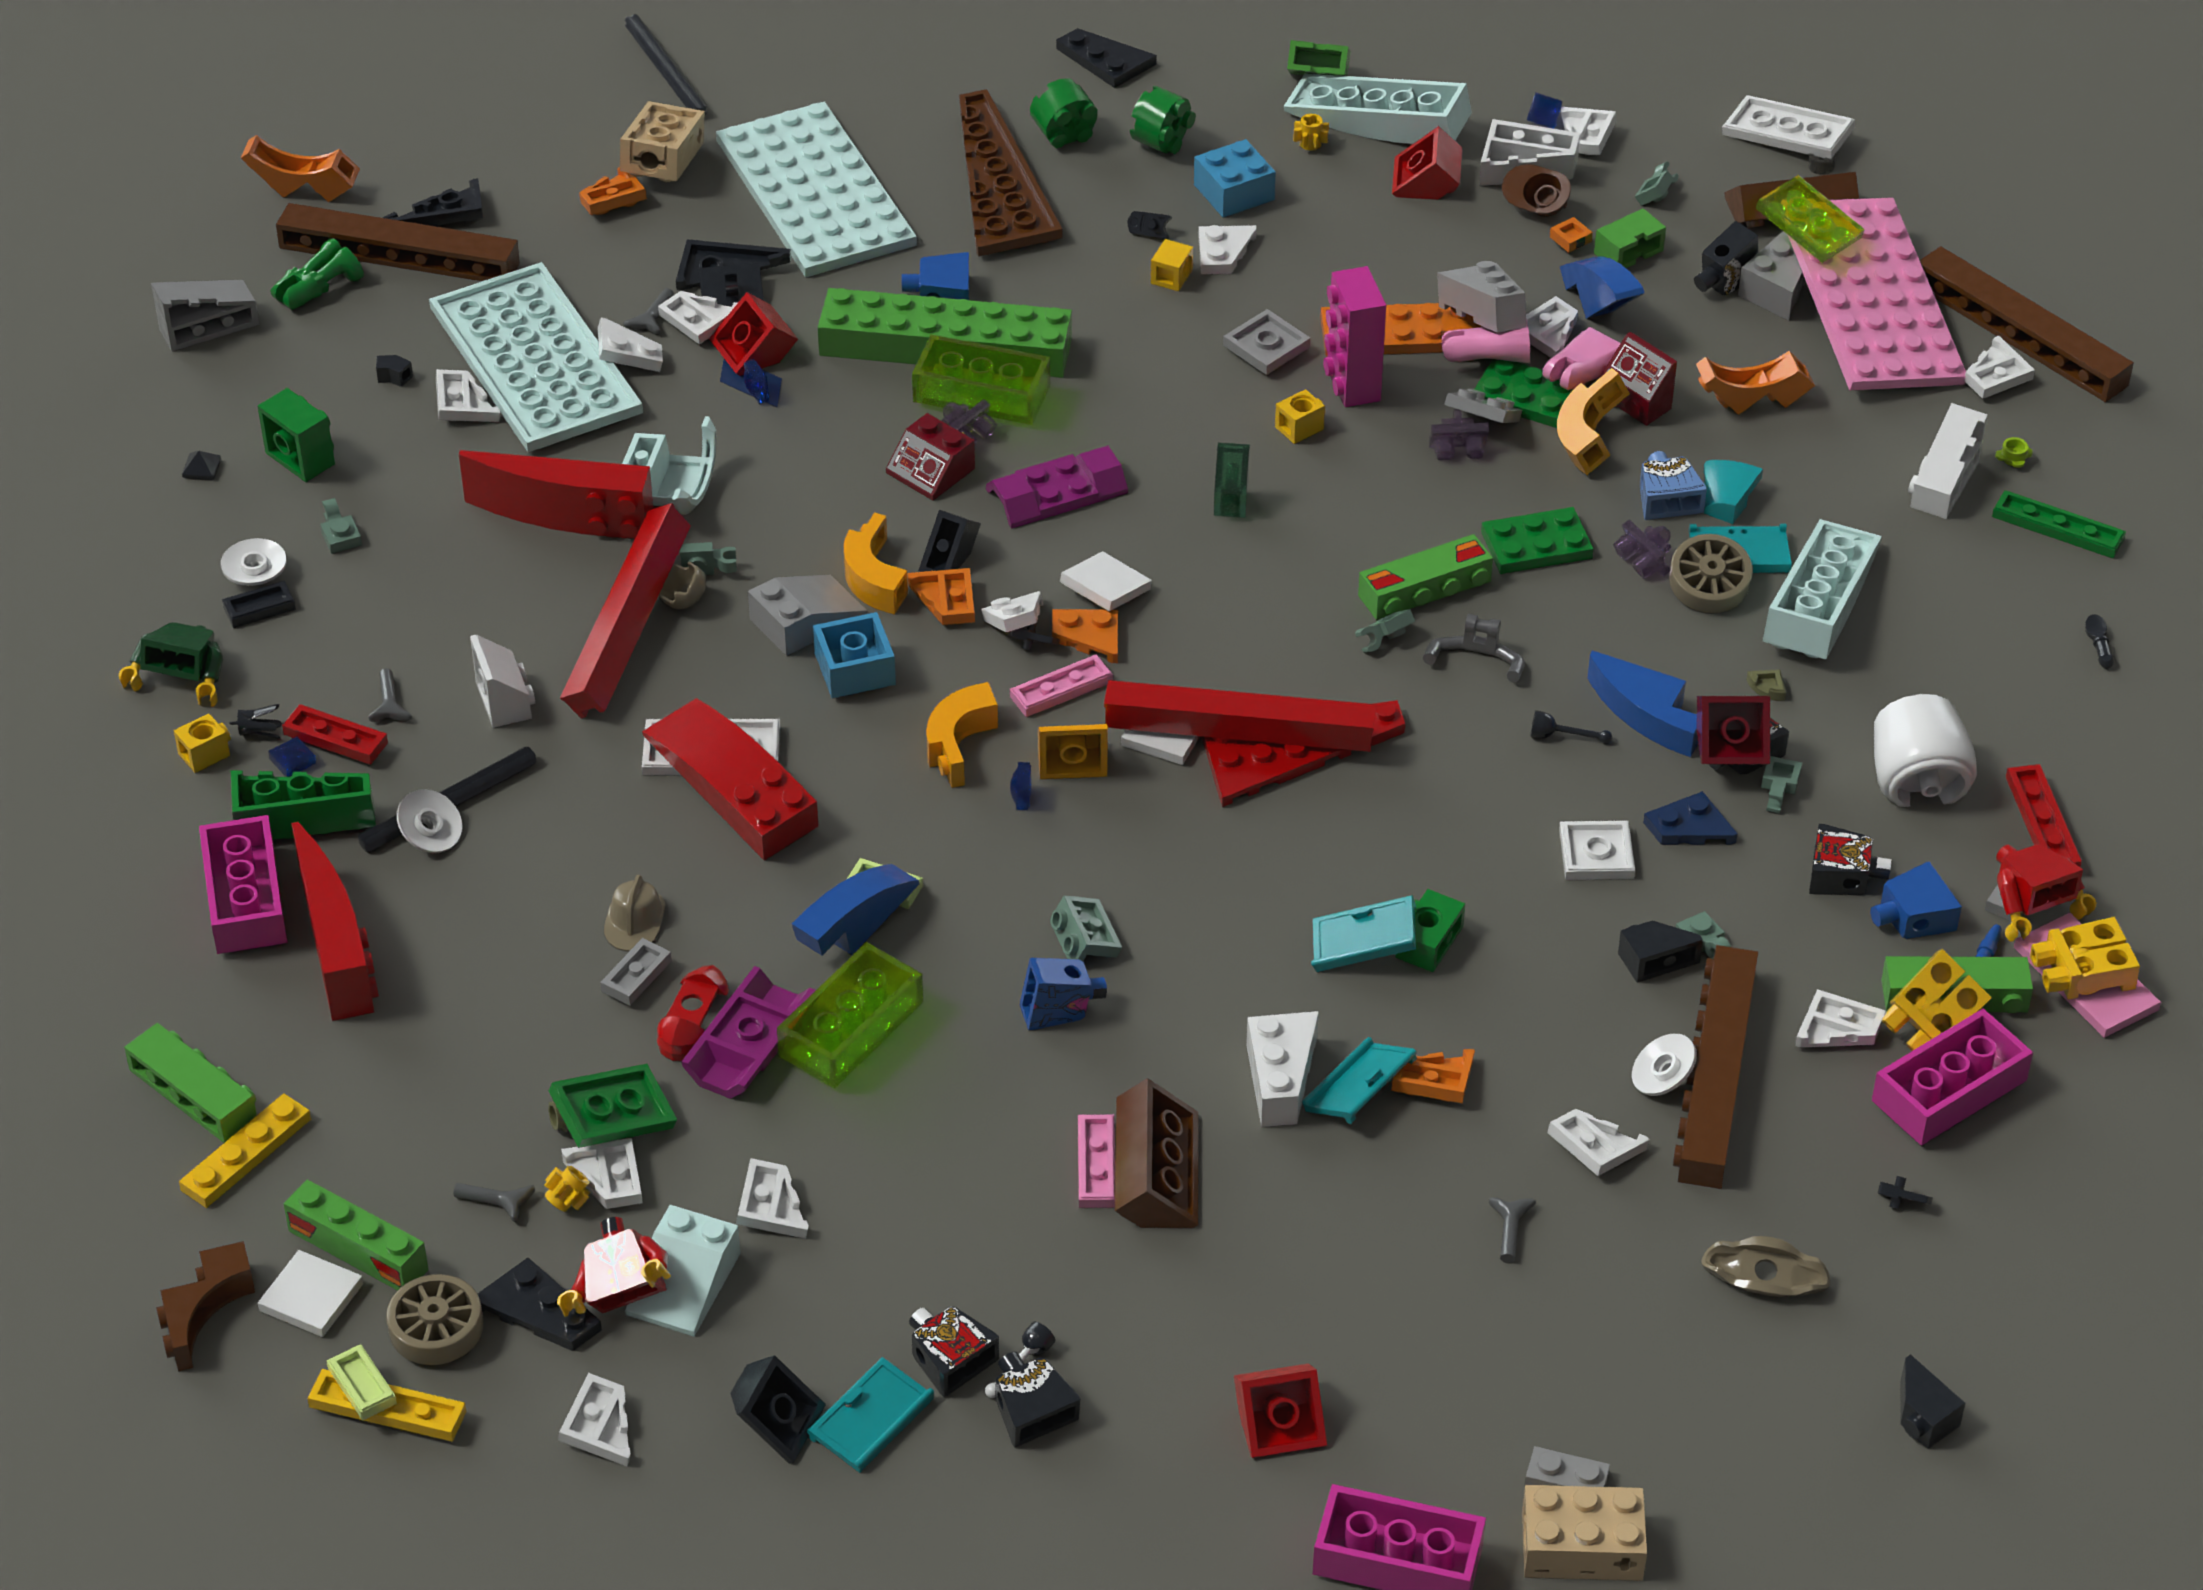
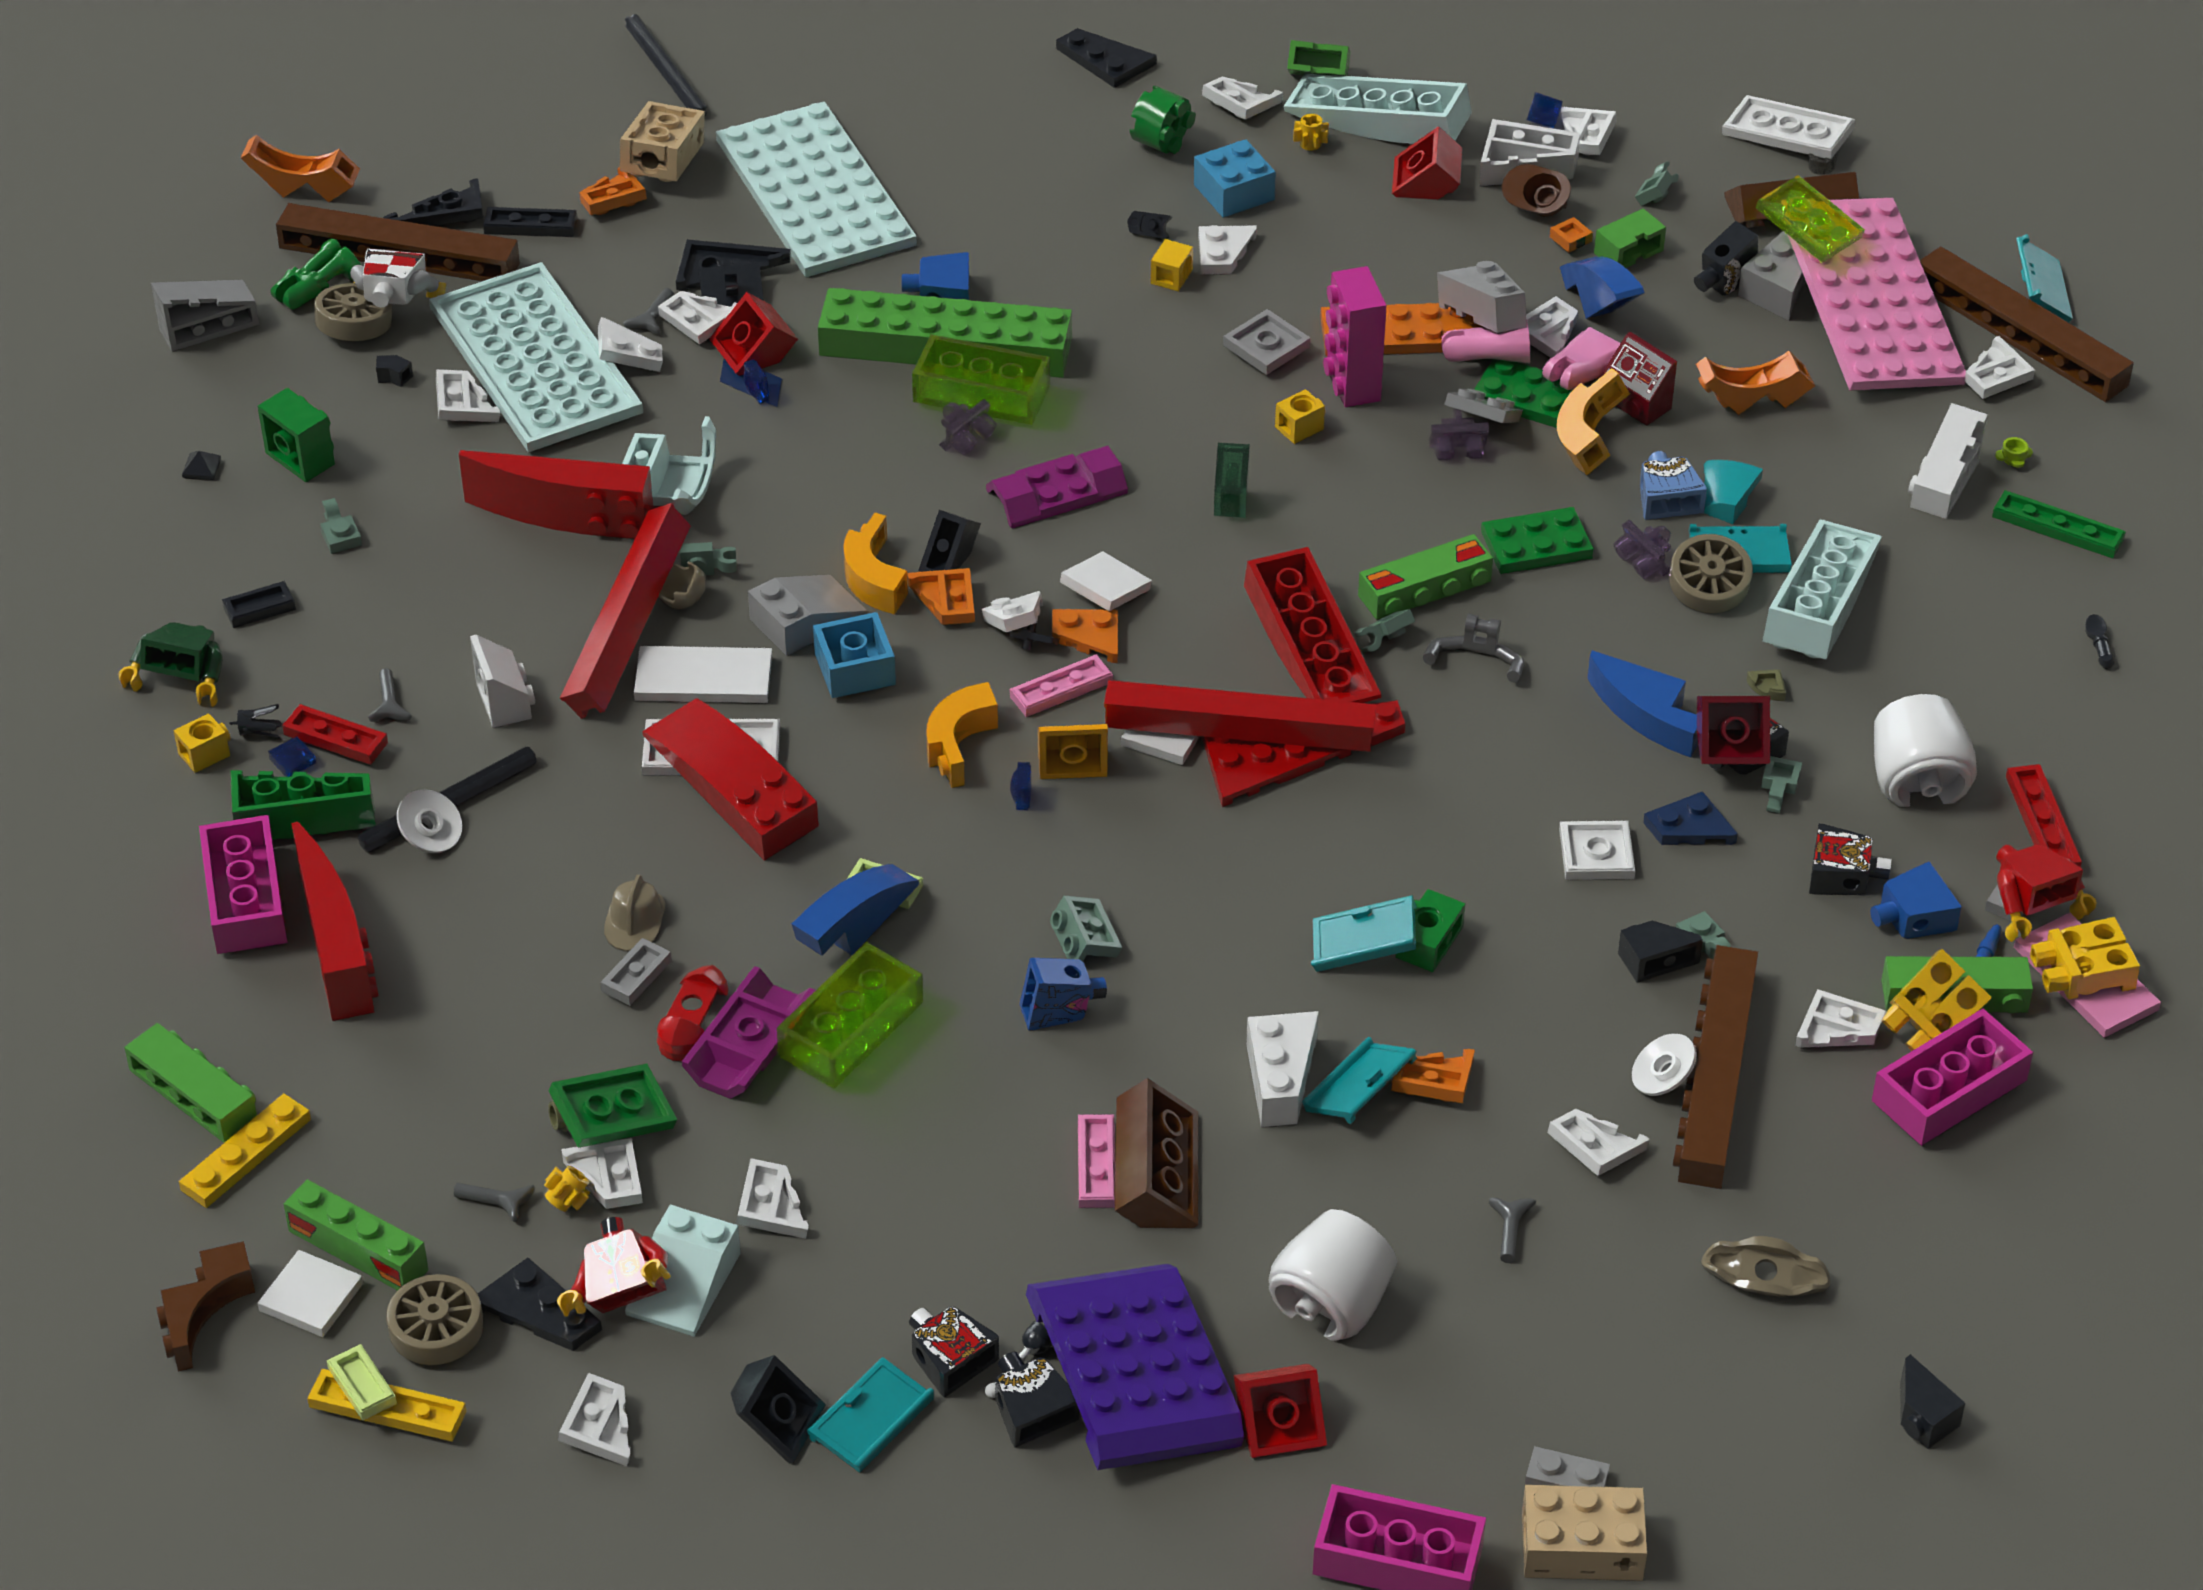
white dish [221,538,287,586] -> none
dark red slope [886,413,975,501] -> none
reddish brown wing [959,89,1063,257] -> none
green brick [1030,78,1098,148] -> none
black hinge [1530,710,1612,744] -> none
black piece [1878,1176,1933,1209] -> none
none -> dark tan wheel [314,283,392,341]
none -> torso [350,249,446,308]
none -> black tile [483,207,578,237]
none -> white tile [634,646,772,703]
none -> dark purple slope [1026,1264,1244,1470]
none -> white wing [1202,76,1283,120]
none -> red slope [1244,547,1381,703]
none -> white piece [1268,1209,1398,1341]
none -> teal door [2016,234,2073,323]

